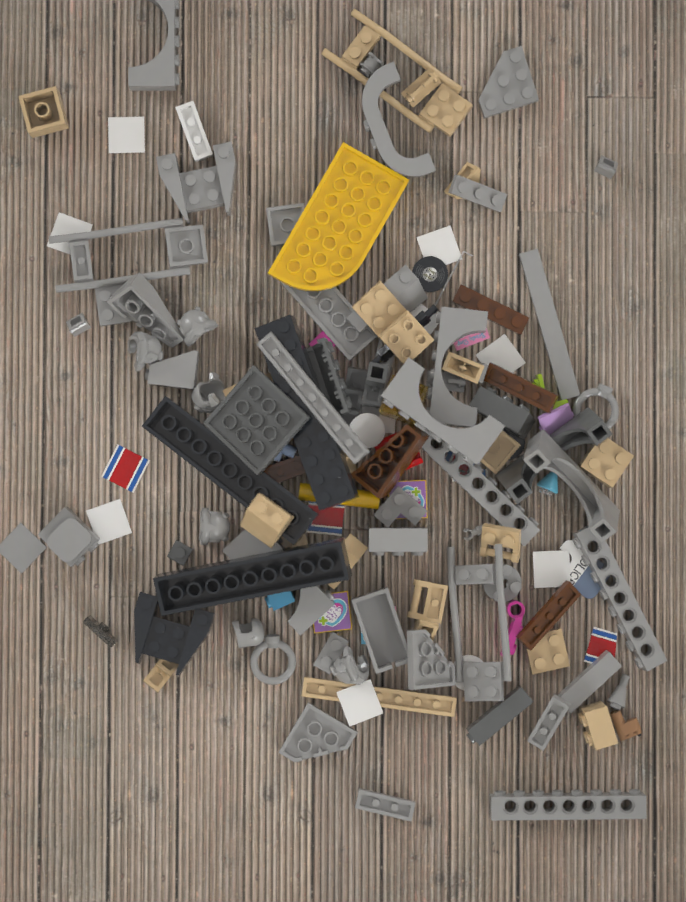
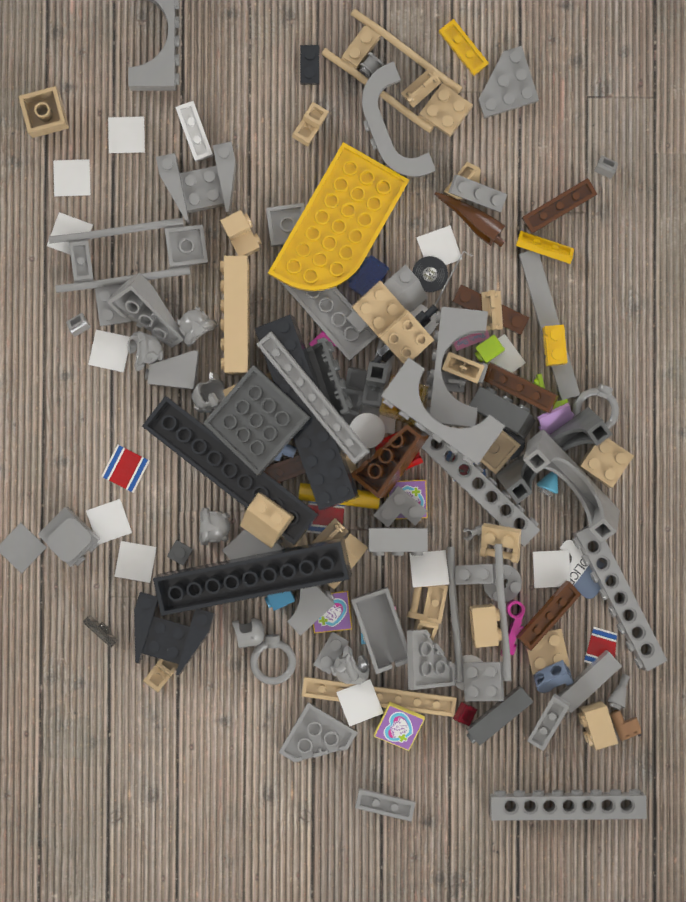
none -> white sticker [53,159,90,196]
none -> white sticker [88,330,130,372]
none -> white sticker [114,541,157,583]
none -> tan brick [220,210,262,257]
none -> tan brick [220,256,250,375]
none -> tan slope [292,102,329,147]
none -> black plate [300,45,319,85]
none -> tan hinge [311,518,349,544]
none -> clear blue brick [348,255,390,297]
none -> tile [374,702,425,751]
none -> white sticker [409,550,449,587]
none -> reddish brown piece [434,192,505,247]
none -> yellow tile [438,19,489,76]
none -> dark red tile [453,702,478,726]
none -> tan brick [469,604,502,648]
none -> lime brick [474,334,505,364]
none -> tan hinge [481,290,503,330]
none -> yellow tile [516,231,574,264]
none -> reddish brown plate [522,178,597,234]
none -> sand blue leg [534,660,574,693]
none -> yellow brick [542,325,568,366]

